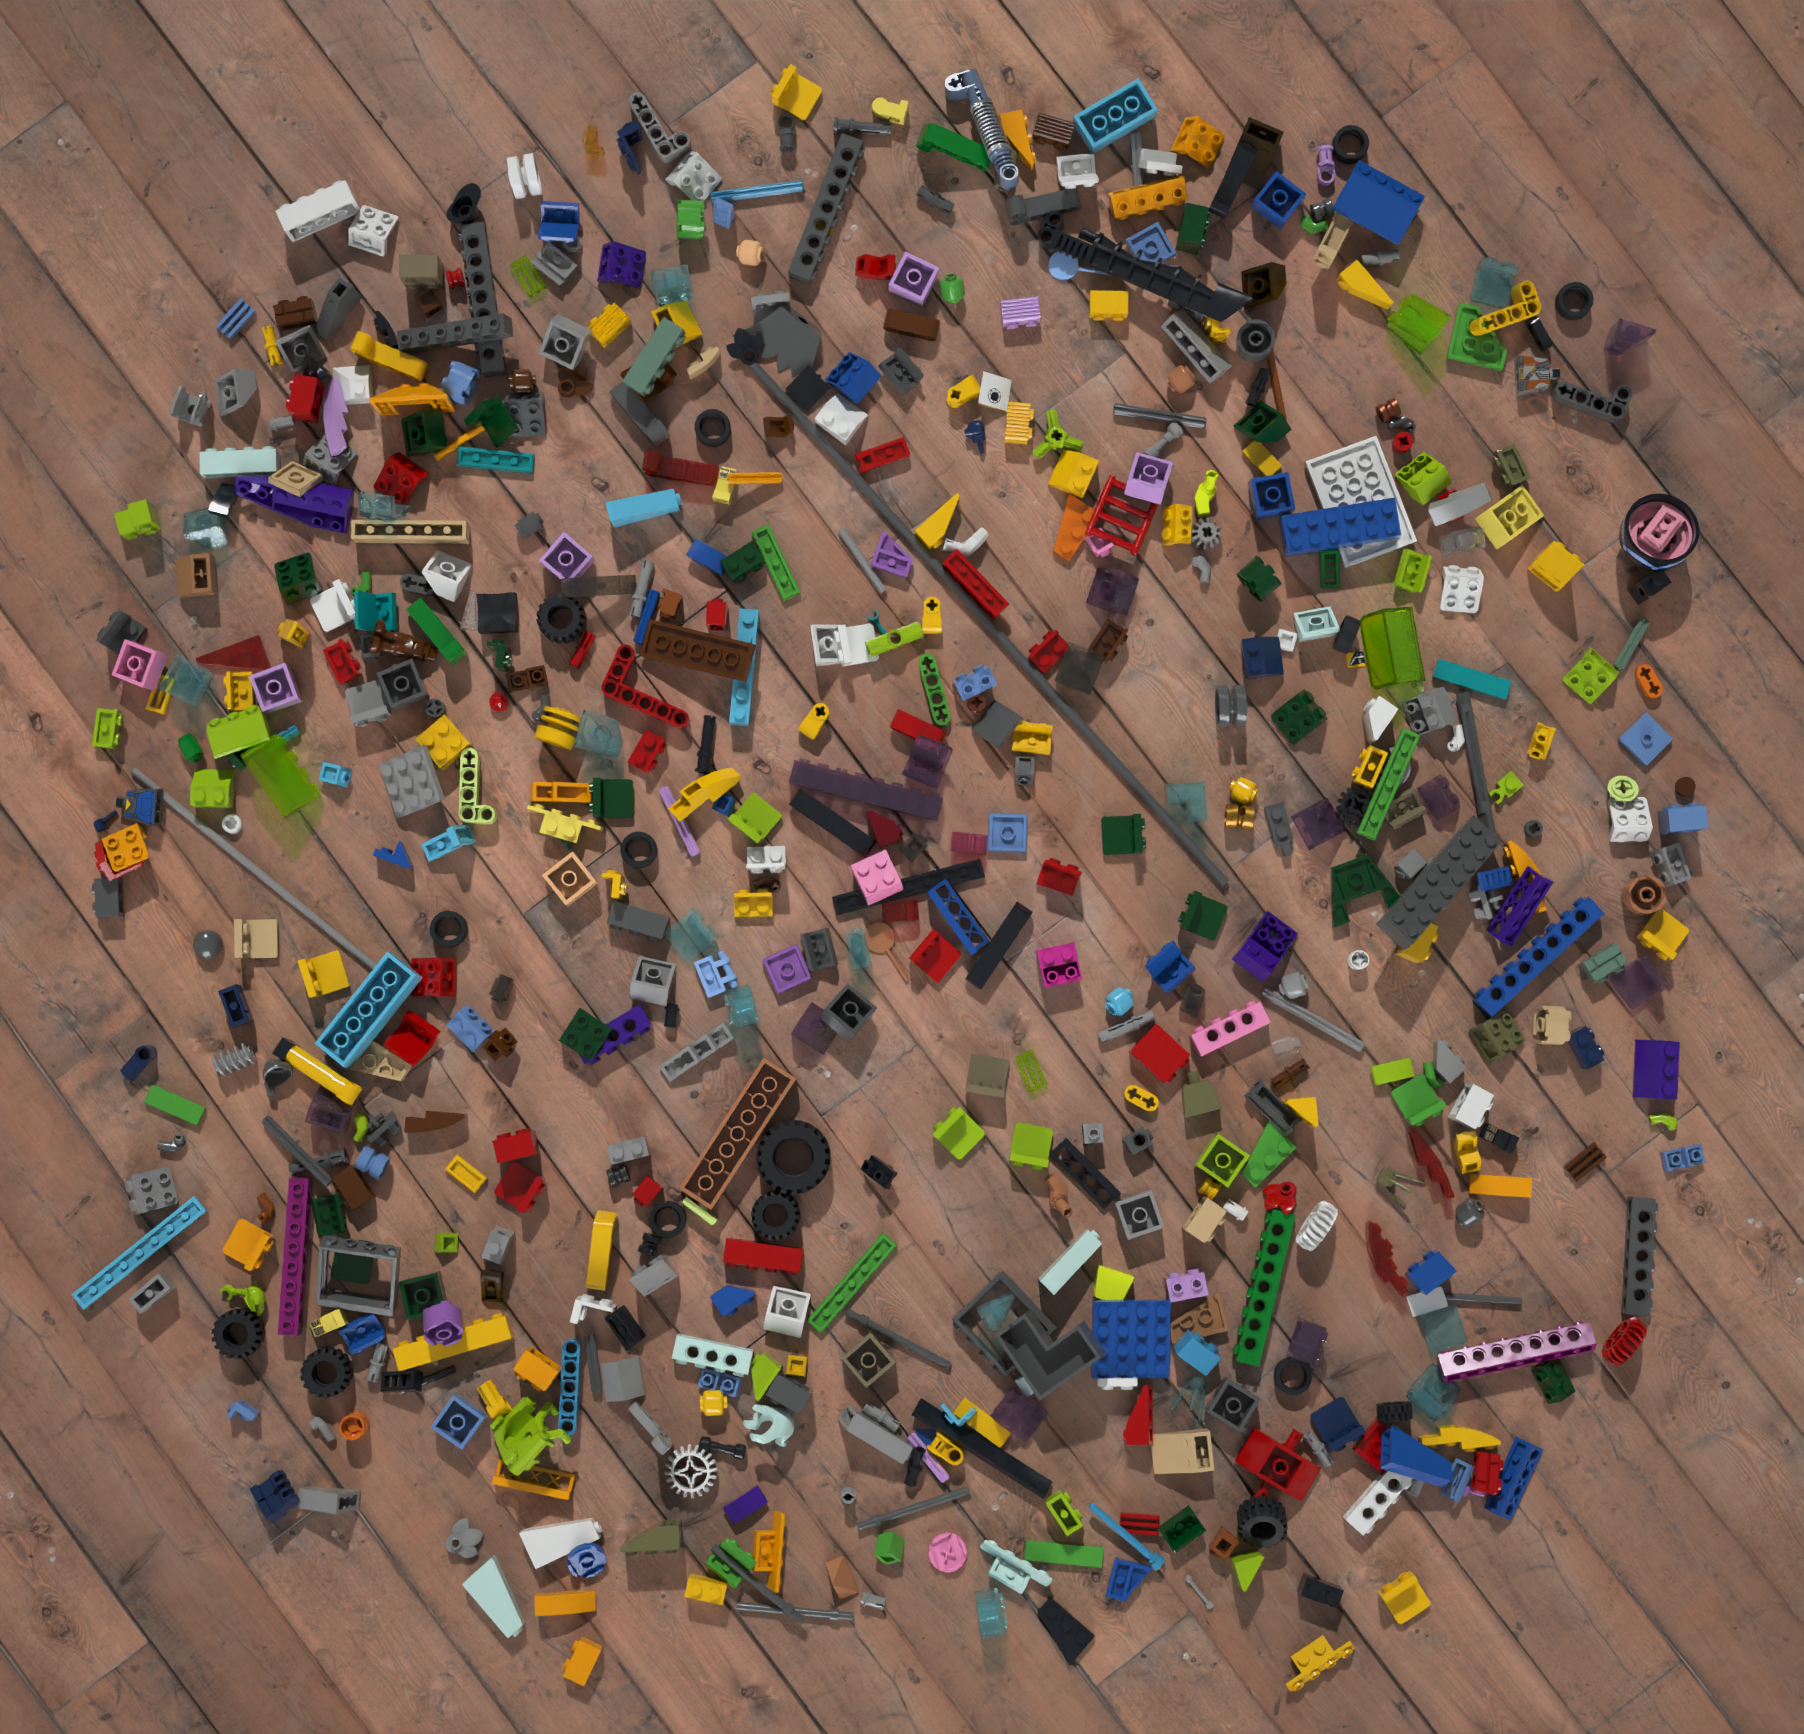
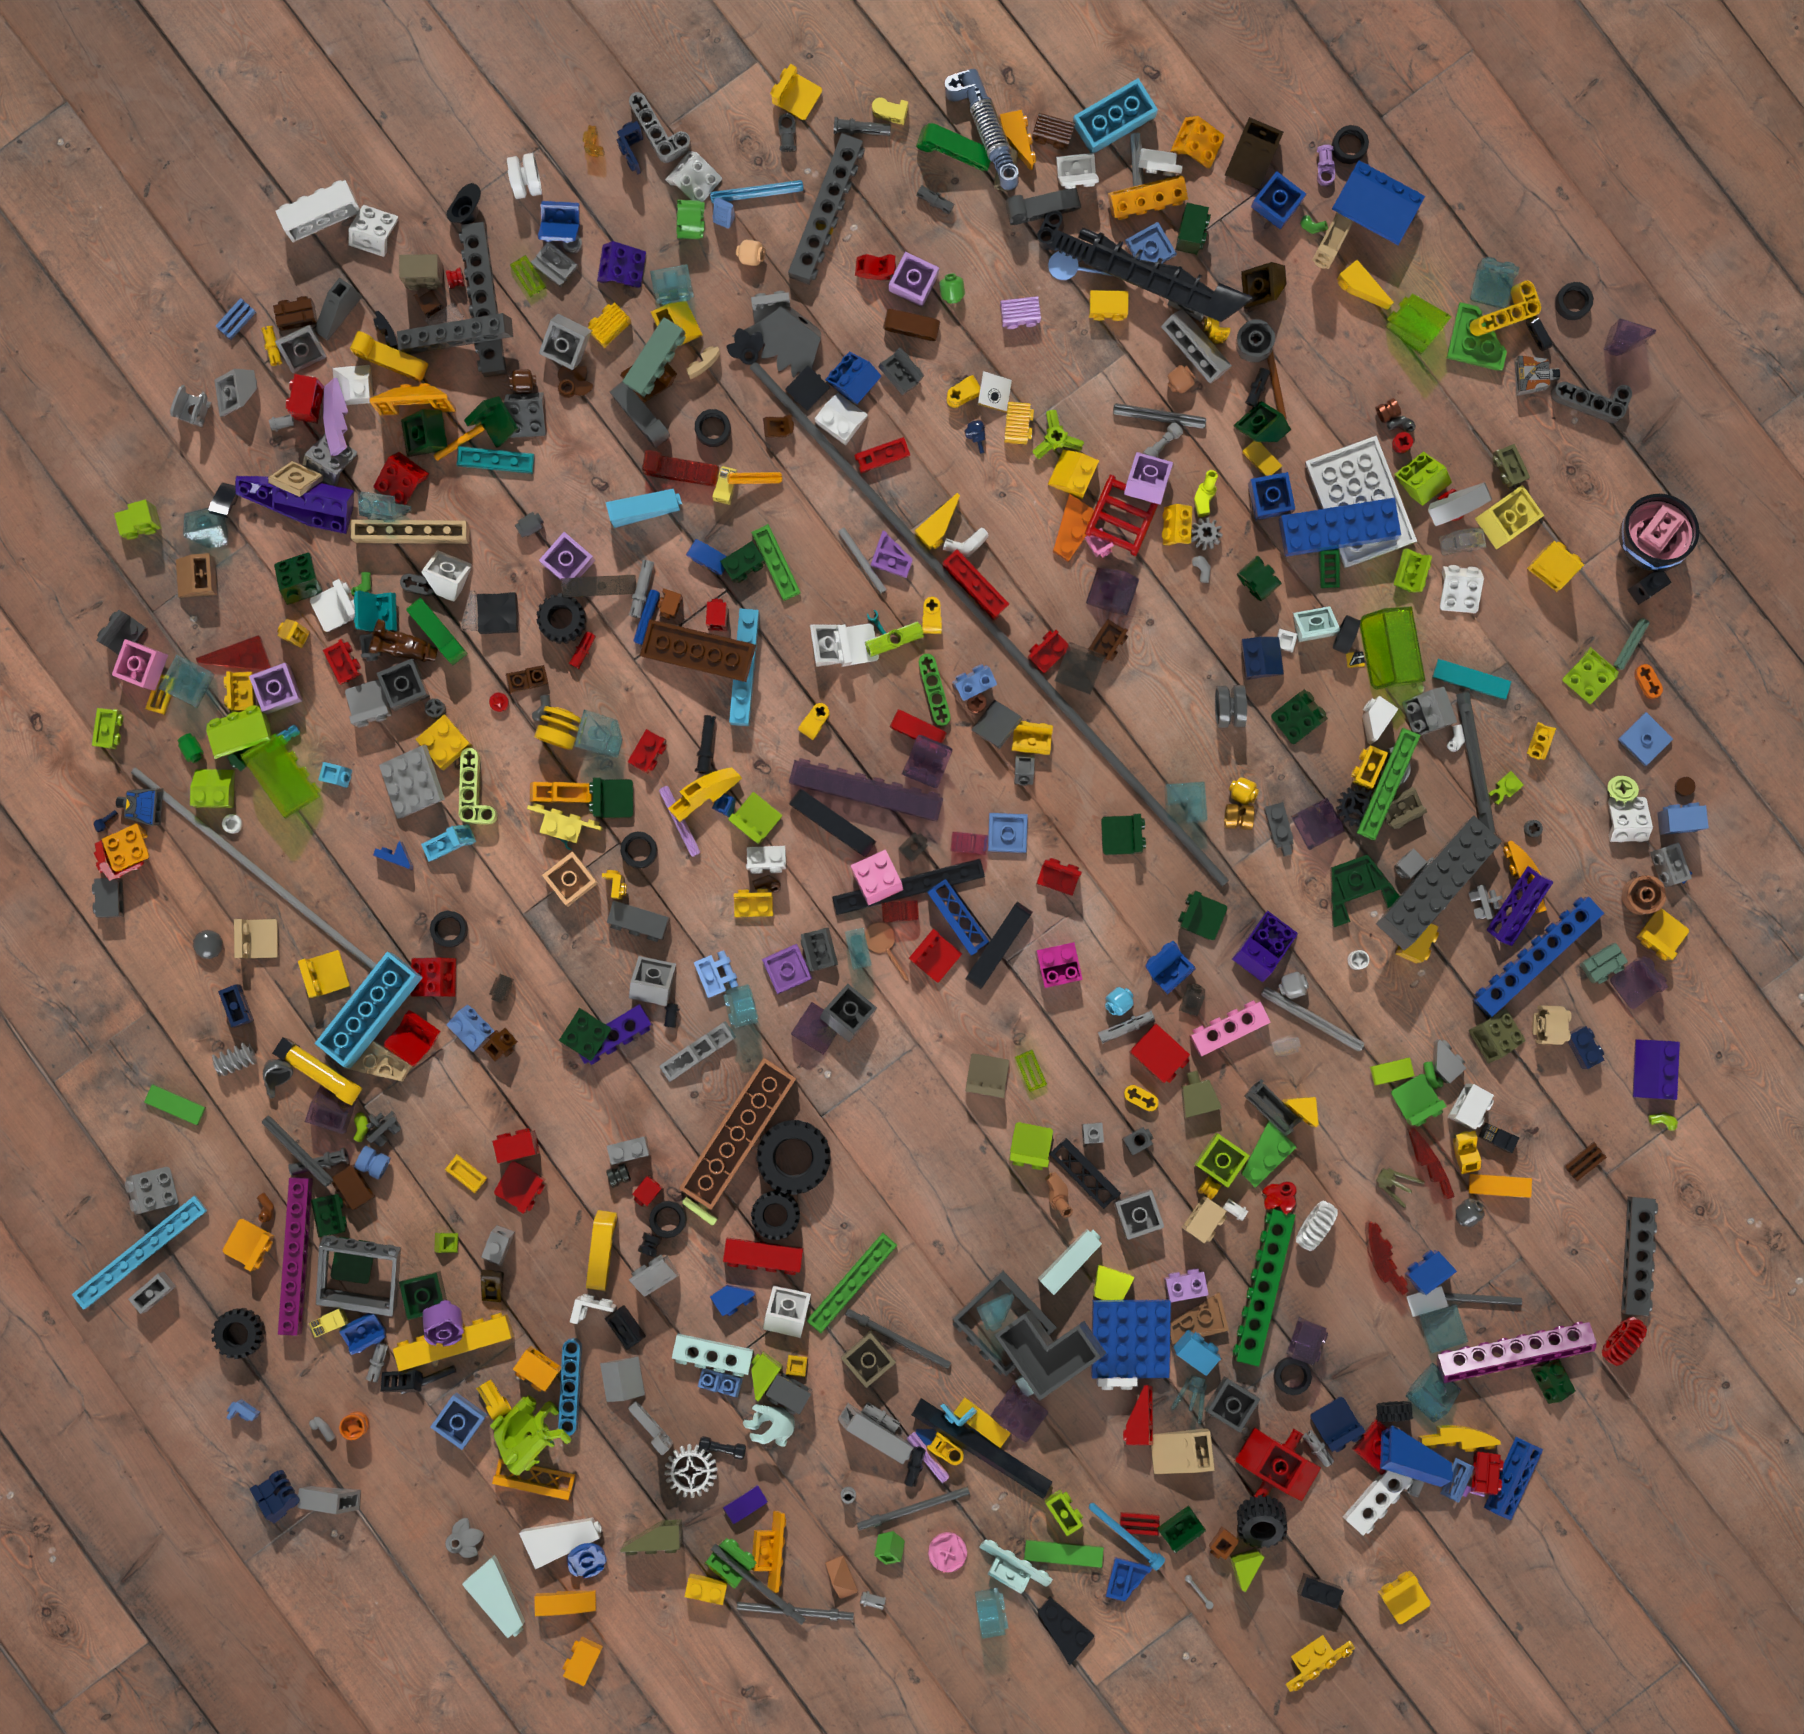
dark blue piece [120,1045,157,1081] -> none
dark grey arm [158,1134,186,1153] -> none
light aqua brick [199,446,280,478] -> none
lime piece [219,1281,267,1317] -> none
black tyre [300,1347,353,1398] -> none
black piece [301,349,332,382] -> none
reddish brown slope [404,1111,467,1133] -> none
medium blue brick [440,361,481,406] -> none
dark green bracket [486,639,513,672] -> none
dark grey axle [585,1334,602,1393] -> none
red beam [601,644,690,729] -> none
clear light blue bracket [665,908,718,962] -> none
yellow head [700,1390,728,1416] -> none
black hips [861,1155,897,1190] -> none
dark red slope [866,810,903,848] -> none
lime bracket [932,1107,985,1159] -> none
black beam [1208,142,1258,219] -> none
reddish brown pin [1271,1058,1309,1089] -> none
dark grey wheel [1310,198,1335,223] -> none
light grey pin [1360,249,1400,267] -> none
clear purple bracket [1416,774,1460,821] -> none
blue slope [1477,866,1513,892] -> none
medium blue slope [1660,1144,1706,1171] -> none

